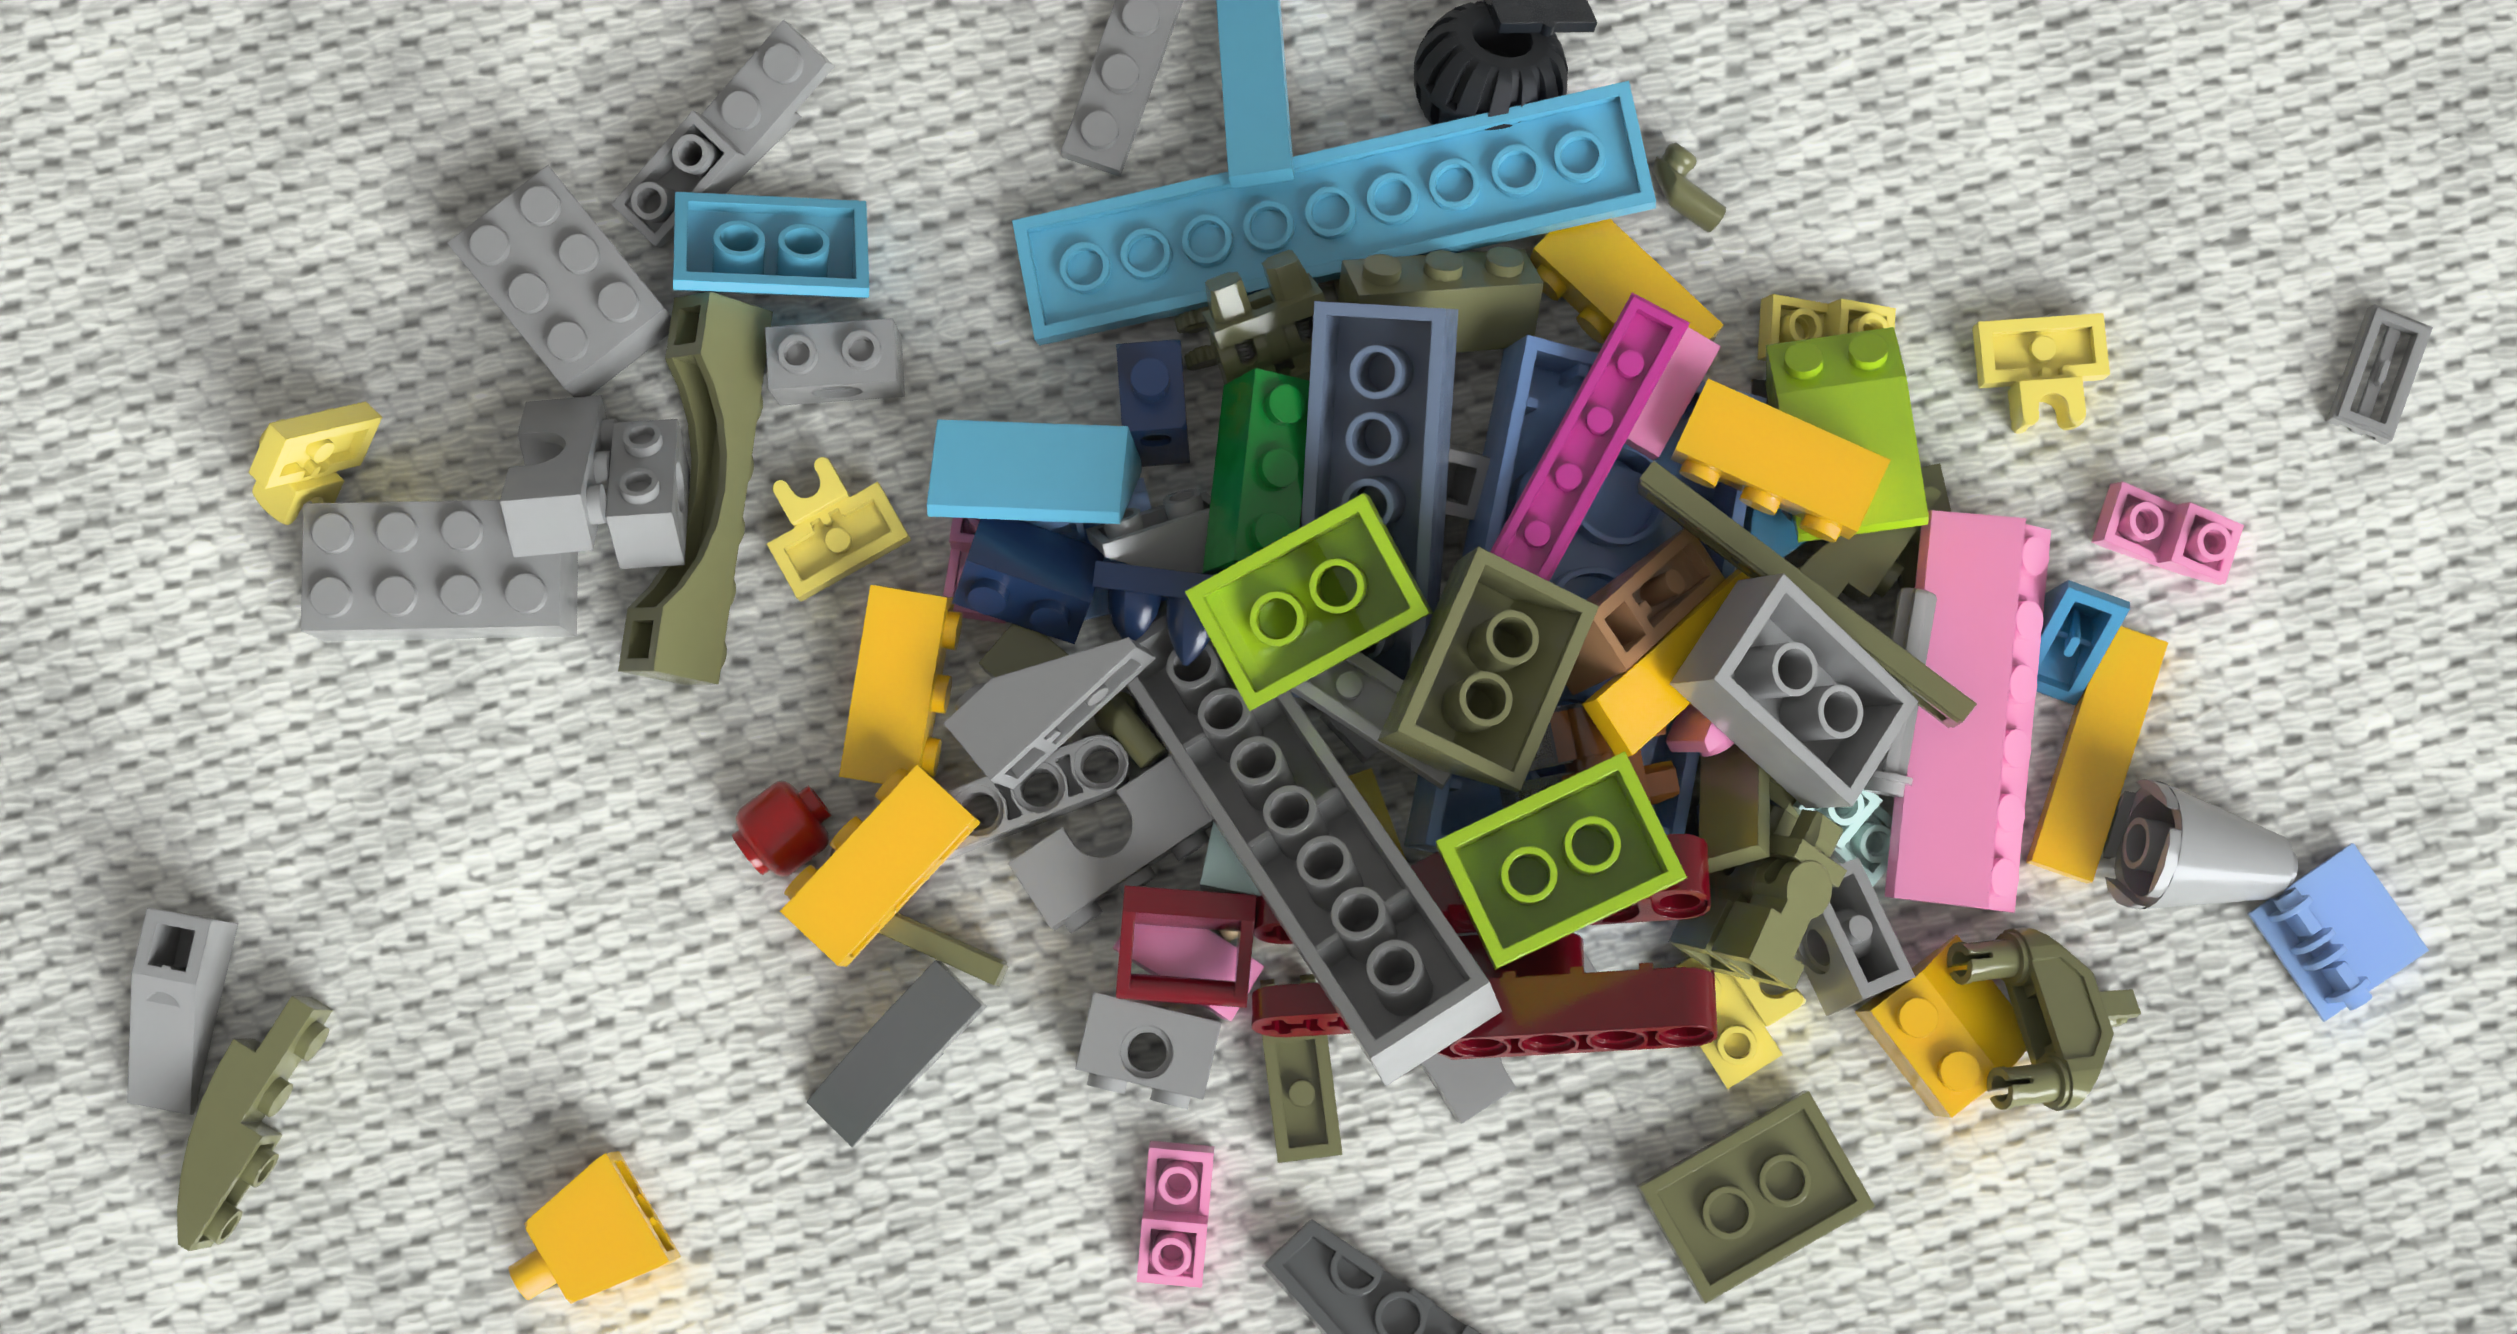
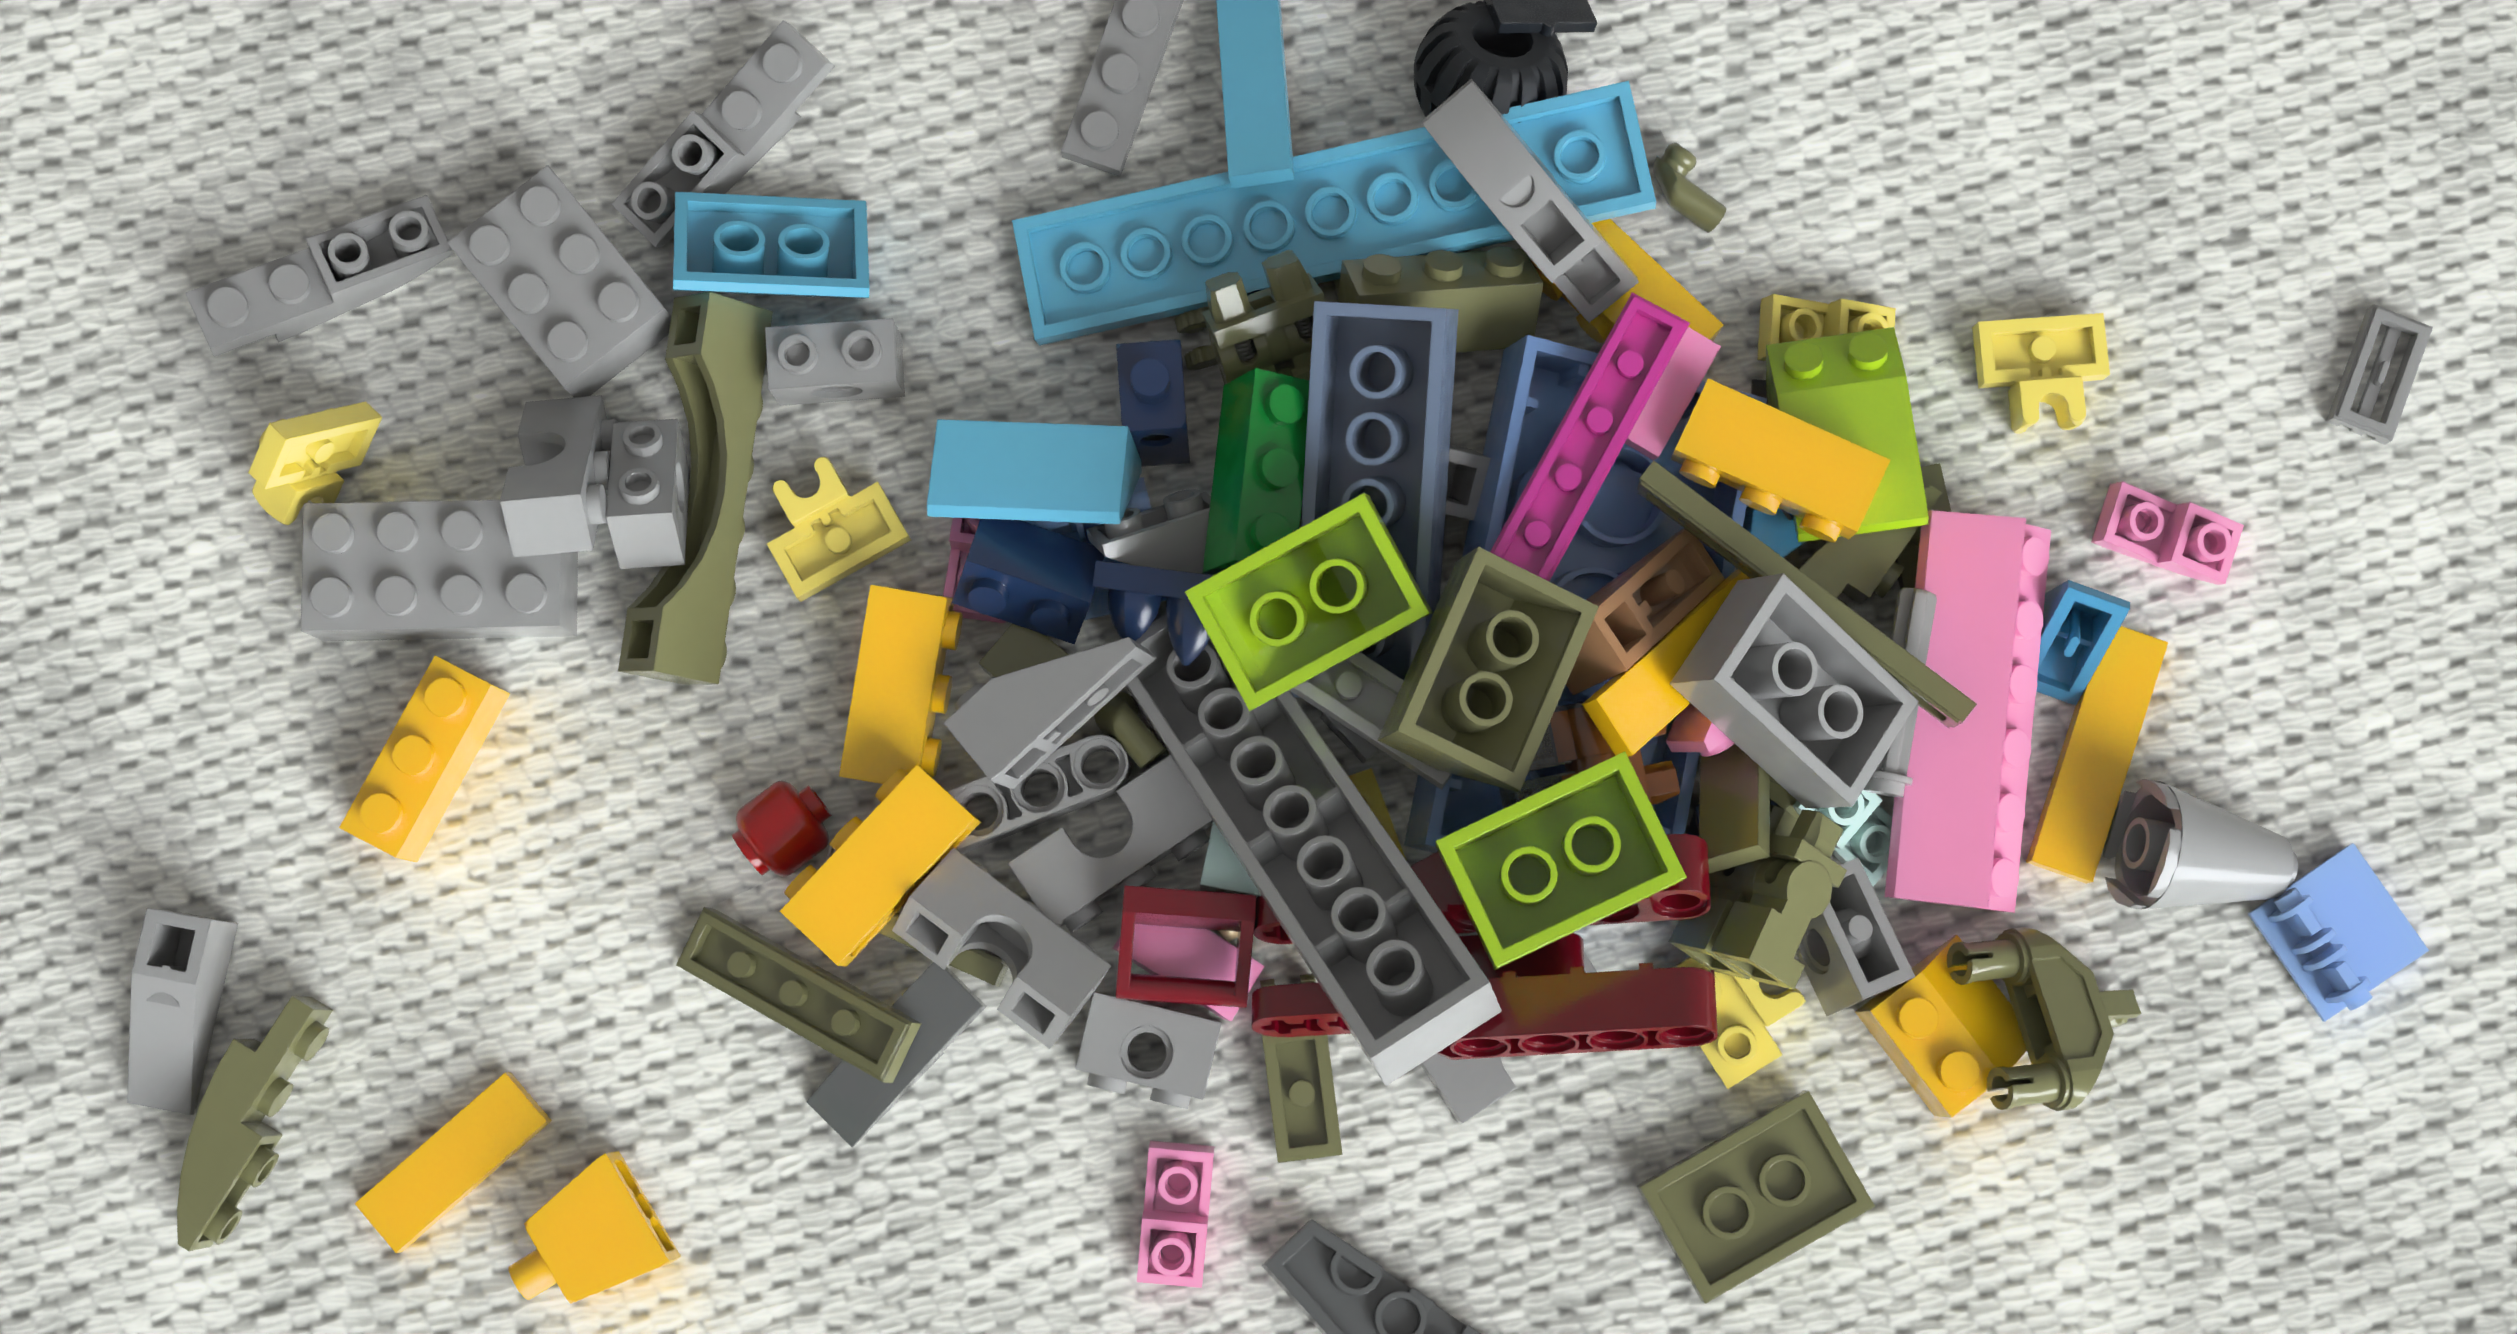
none -> light grey slope [186,195,453,357]
none -> yellow brick [339,655,510,862]
none -> yellow tile [354,1072,552,1253]
none -> olive tile [676,907,922,1083]
none -> light grey arch [892,848,1111,1049]
none -> light grey slope [1421,79,1639,323]

